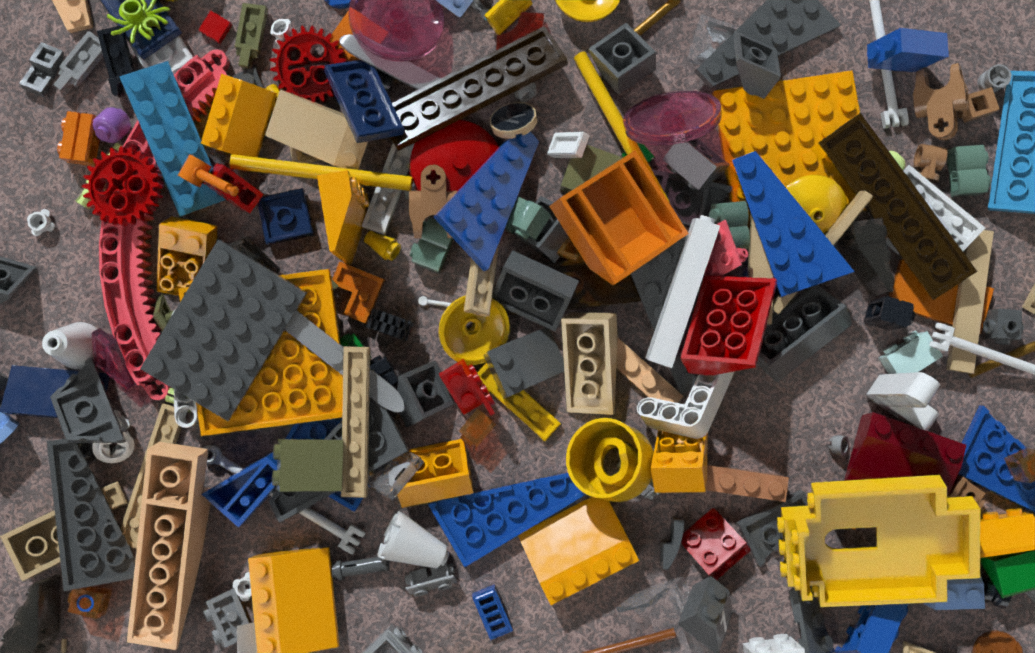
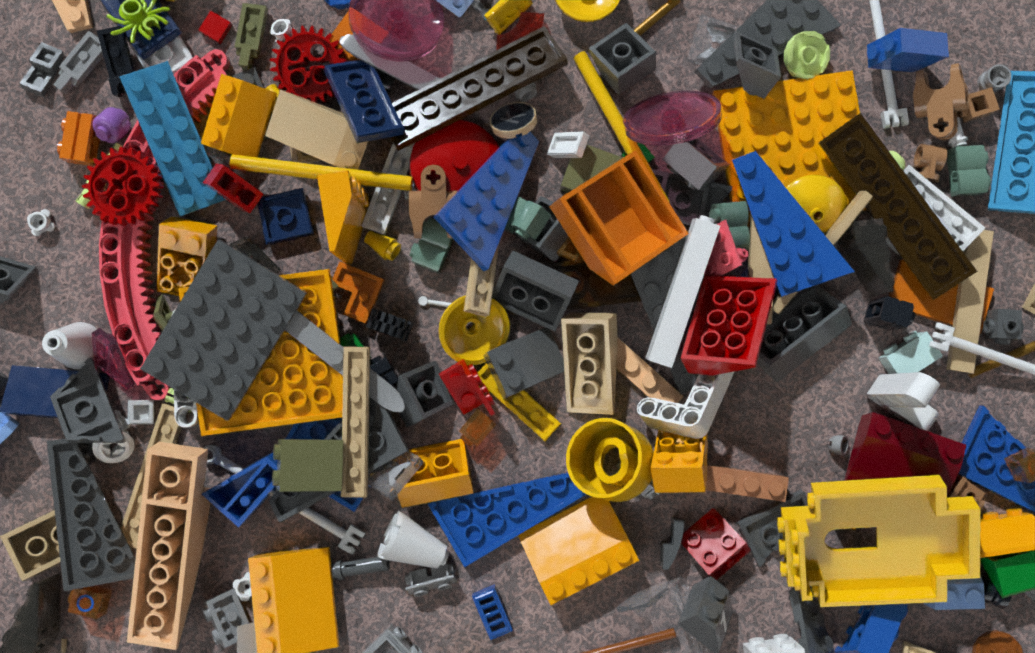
tan tile [101,481,128,510] -> none
orange piece [177,154,239,196] -> none
none -> white tile [127,400,154,425]
none -> yellowish green tile [784,31,830,79]
none -> white pin [944,117,968,148]

